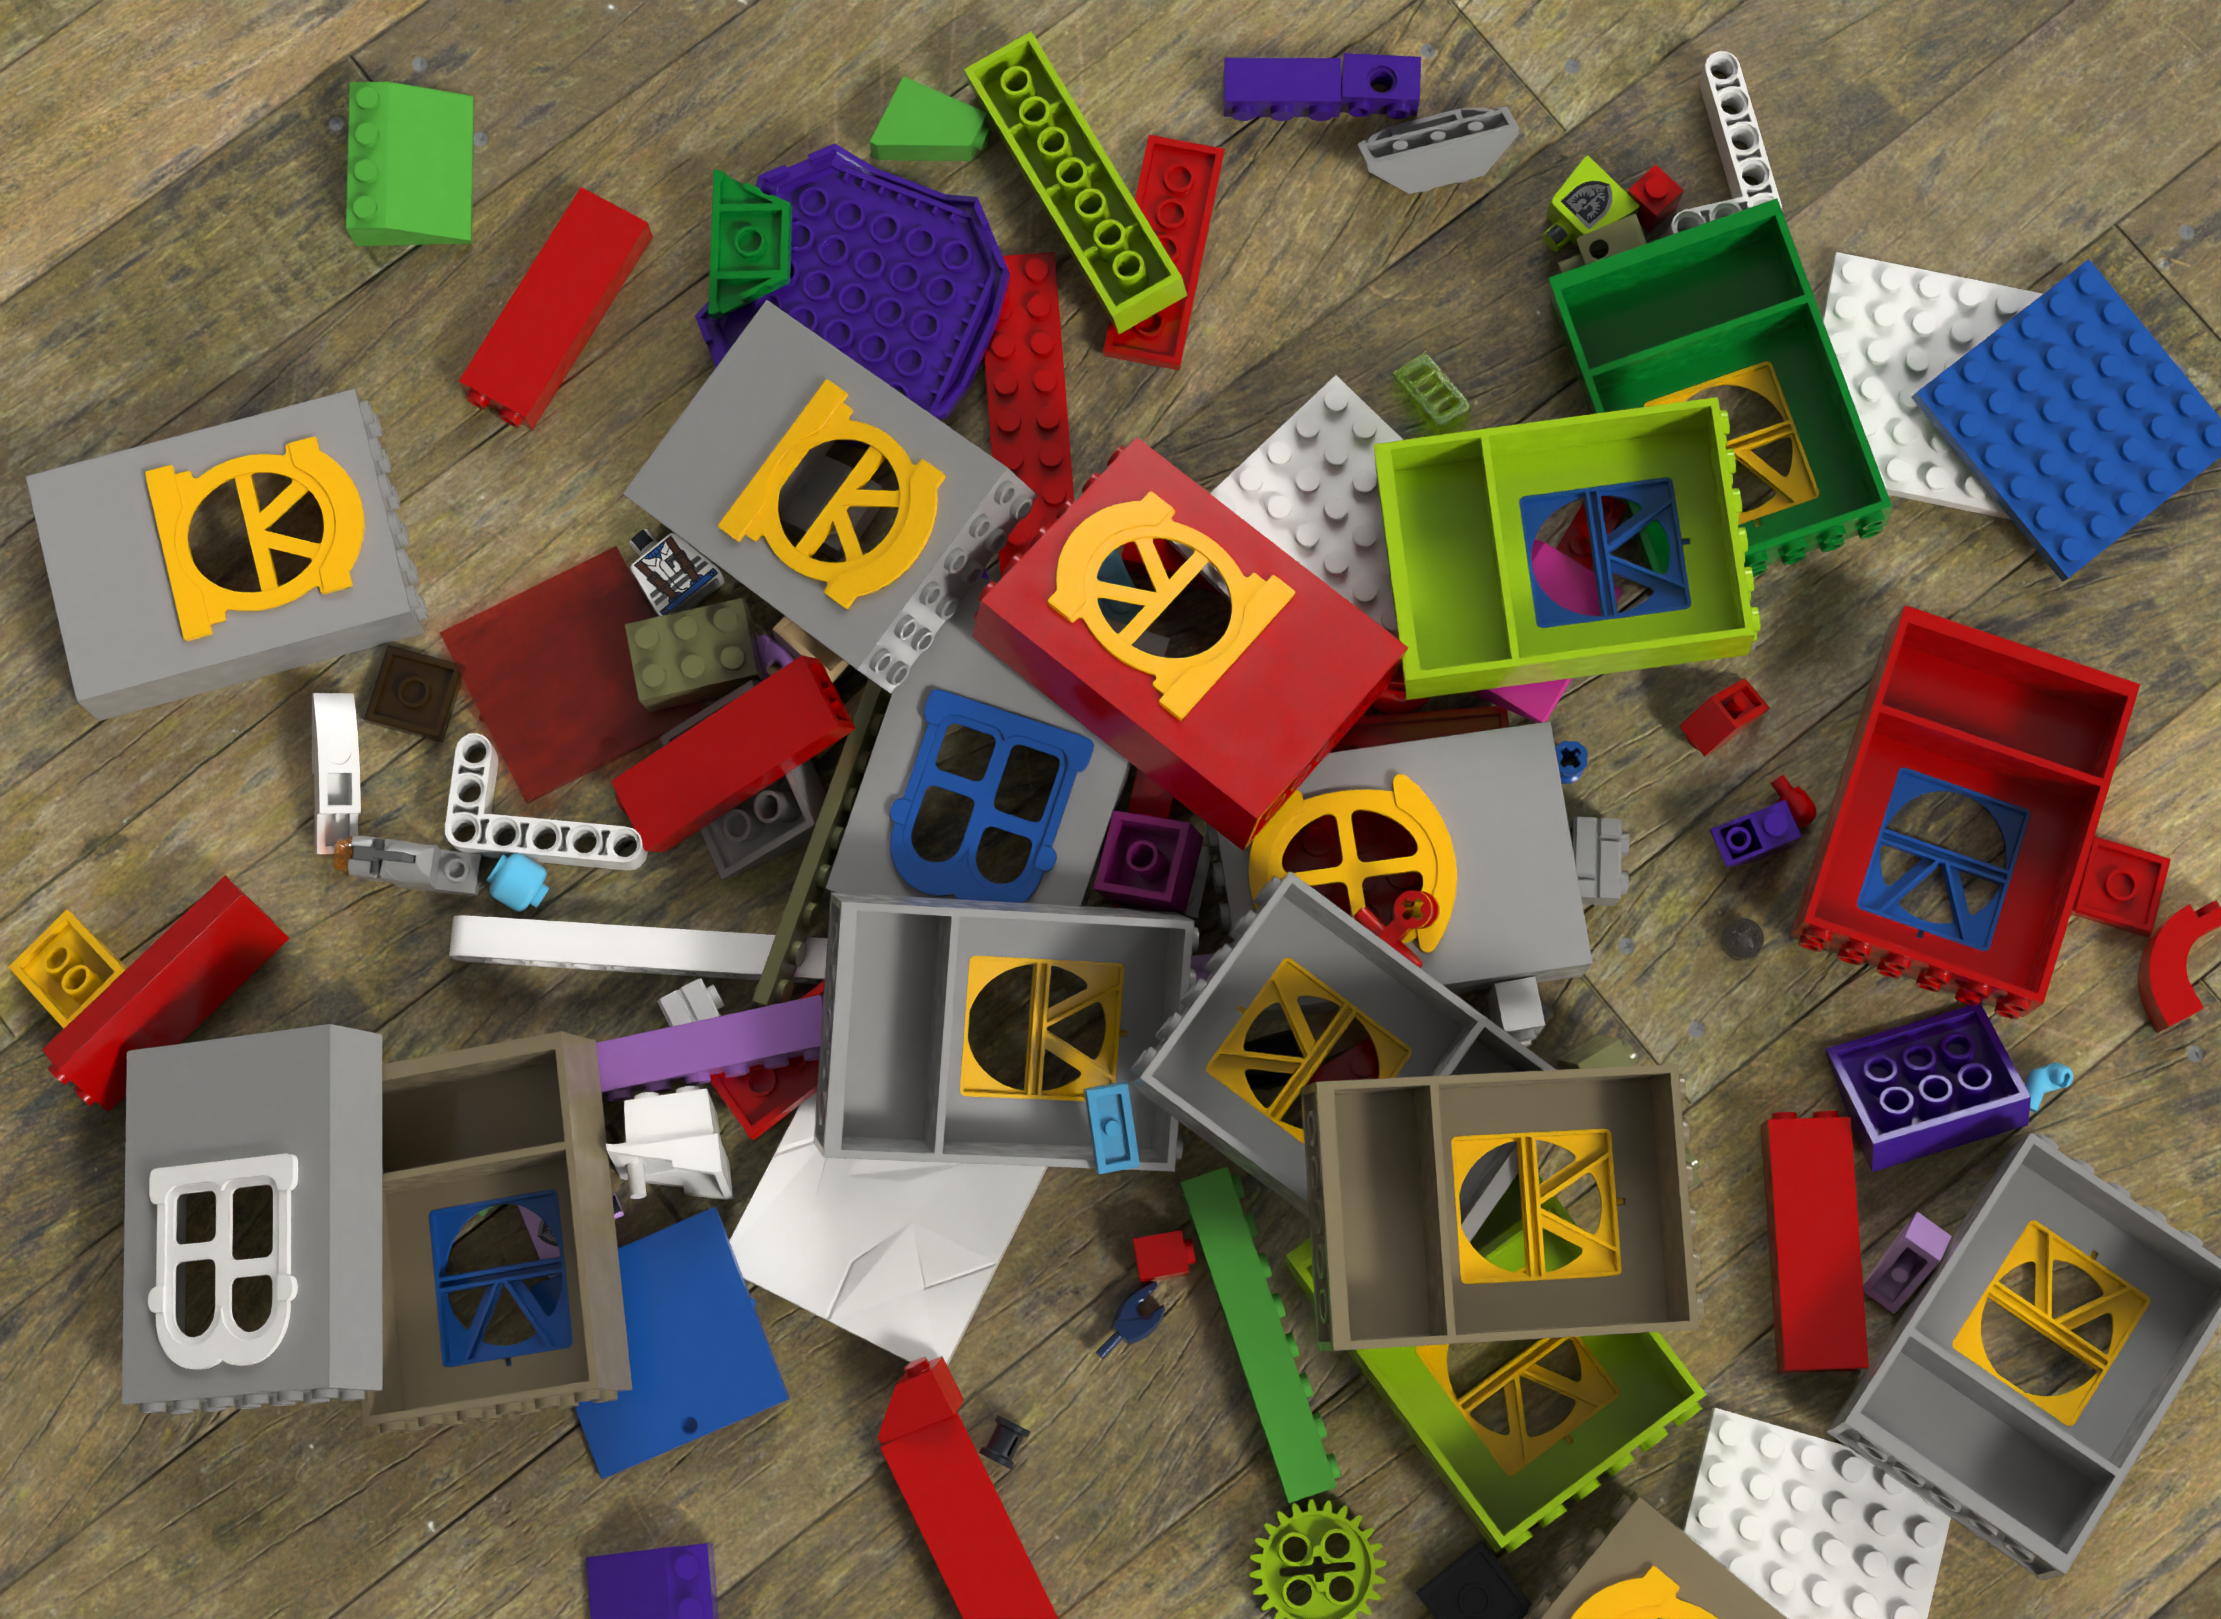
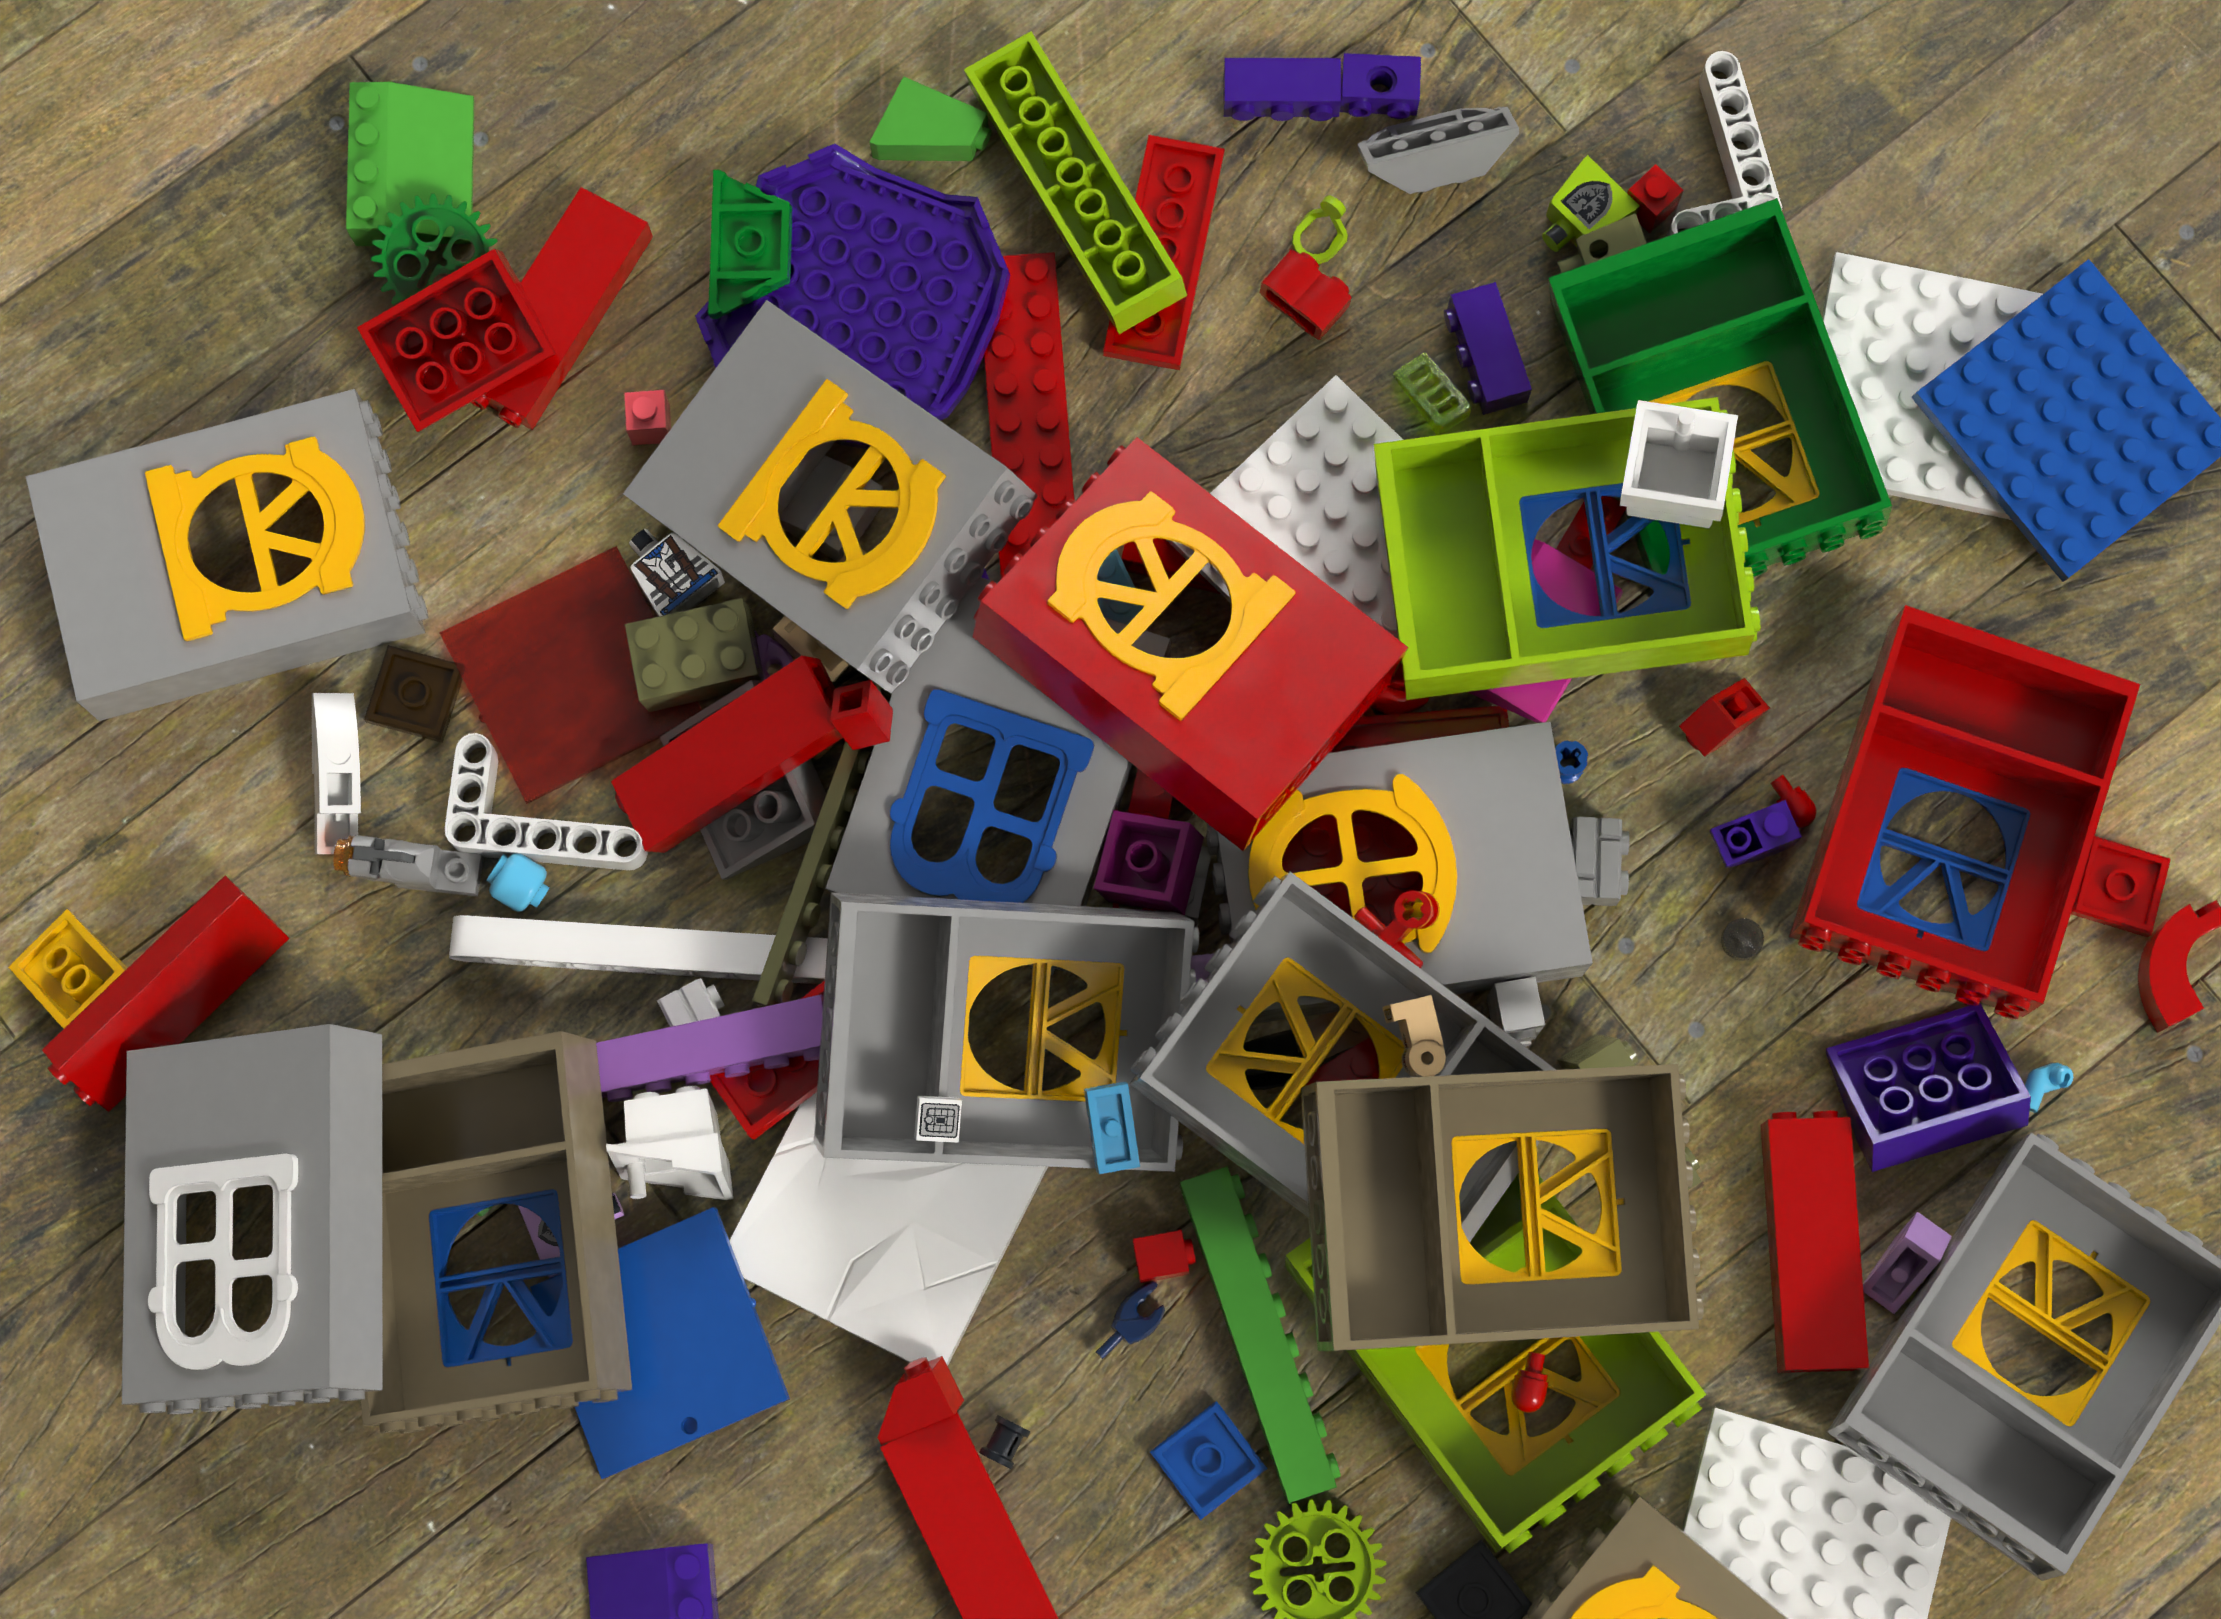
none -> red slope [357,249,556,432]
none -> green gear [371,193,498,305]
none -> coral brick [624,390,671,445]
none -> red brick [830,680,893,750]
none -> tile [914,1096,962,1143]
none -> blue tile [1150,1401,1267,1520]
none -> red brick [1259,249,1352,340]
none -> lime piece [1292,195,1348,264]
none -> tan leg [1382,995,1446,1077]
none -> dark purple brick [1444,282,1532,415]
none -> red cylinder [1511,1351,1549,1413]
none -> white piece [1620,400,1738,528]

